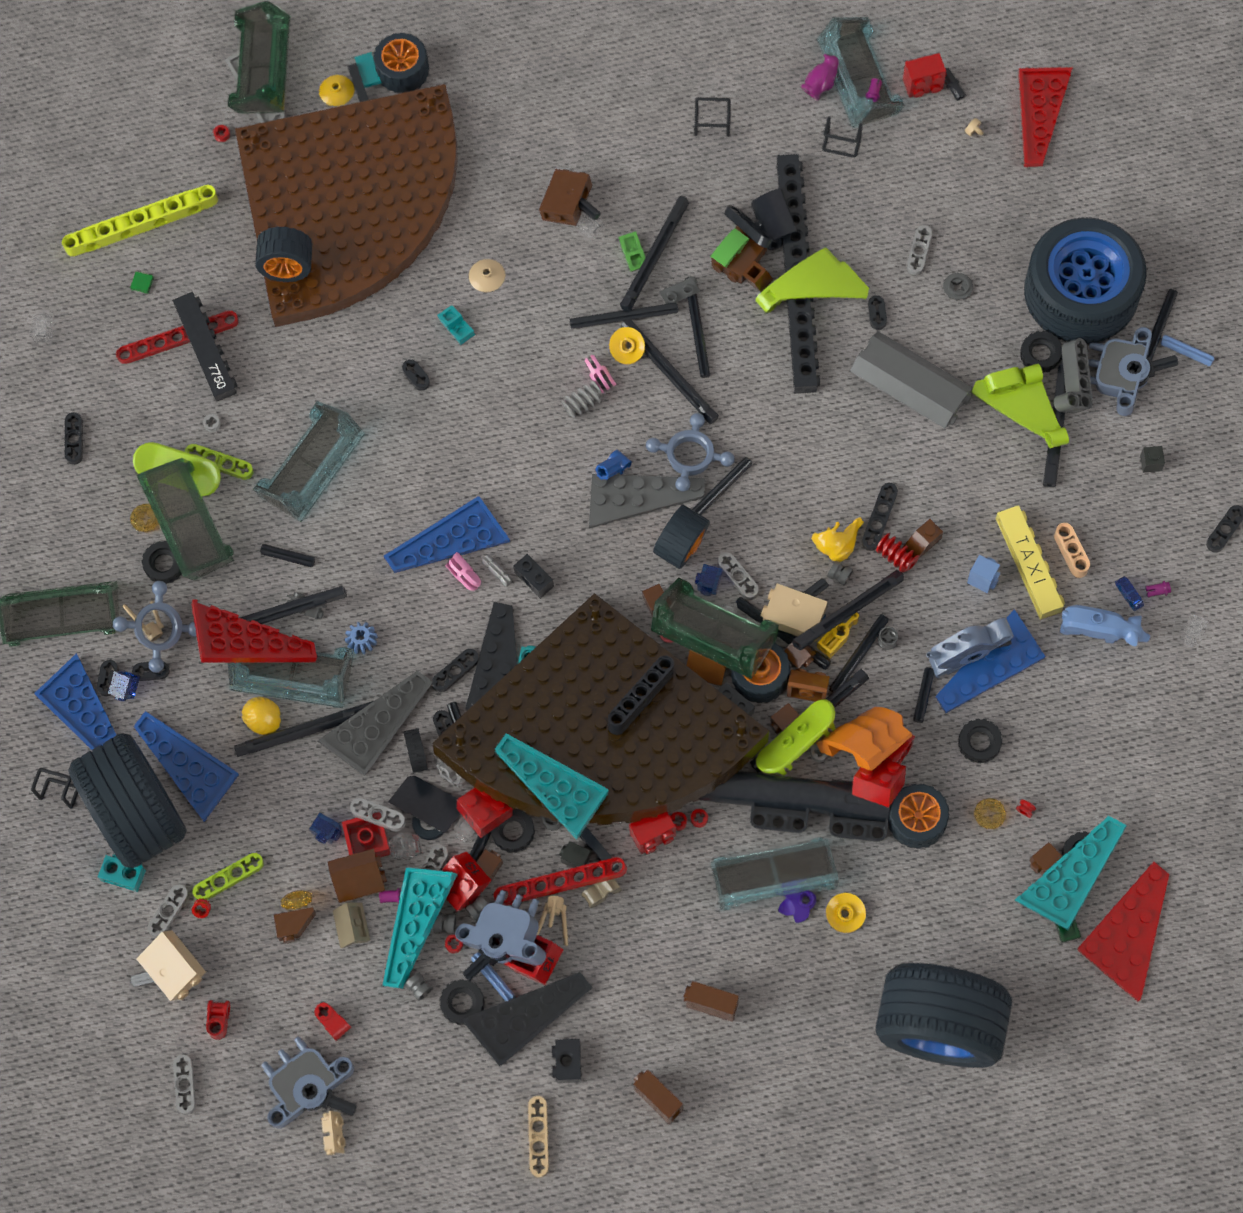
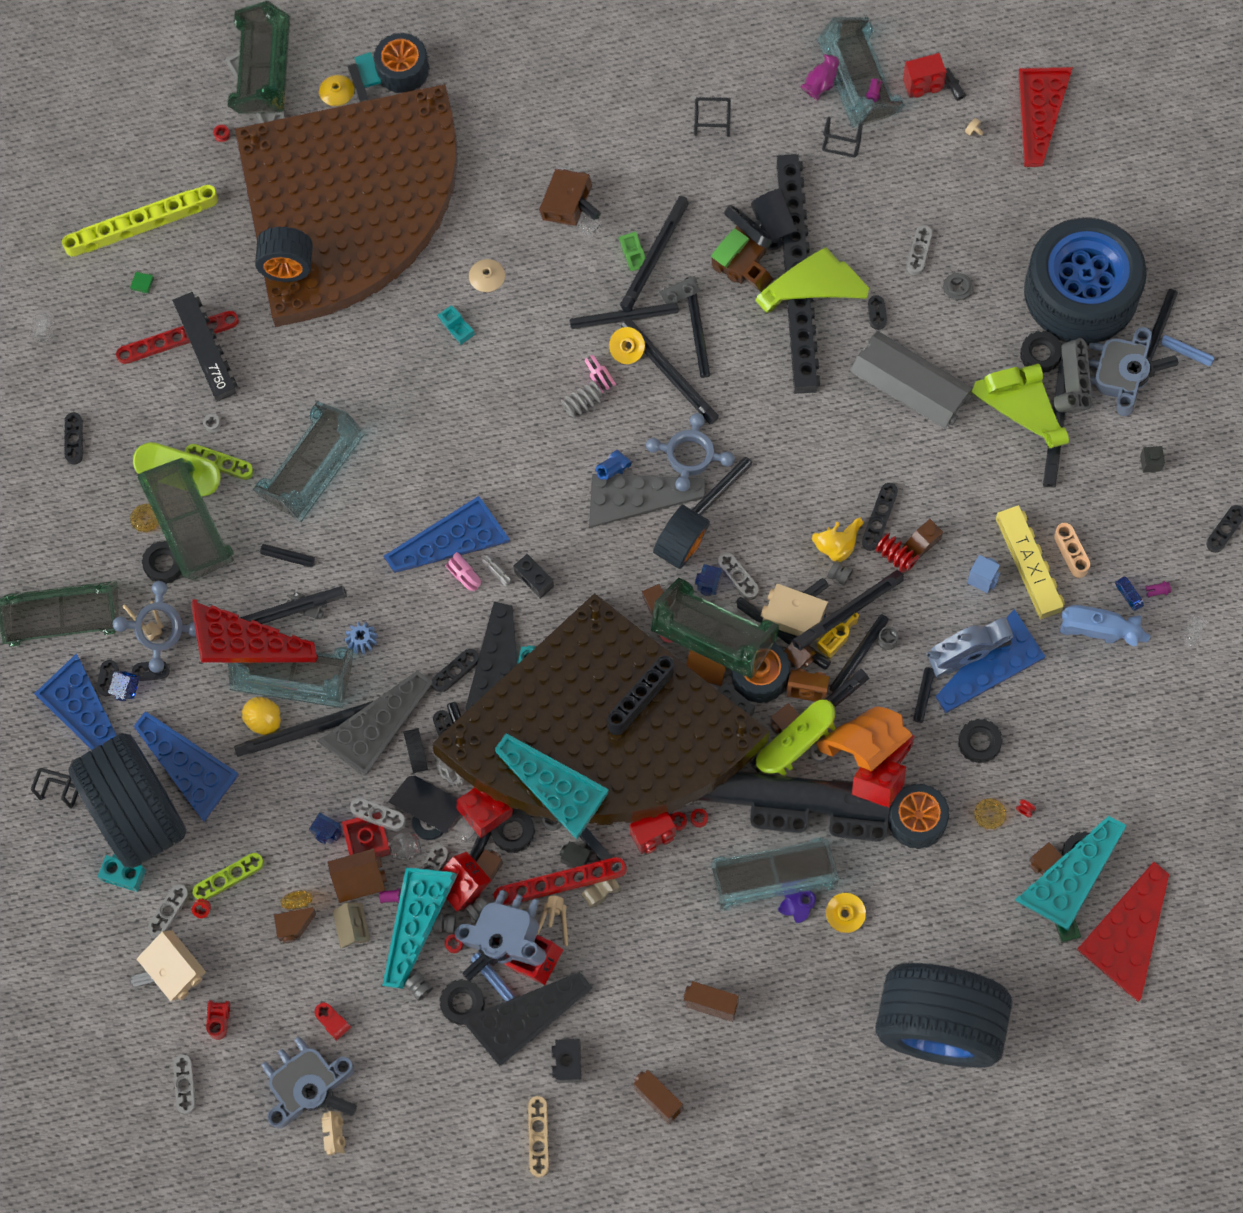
black beam [402,359,430,391] -> none

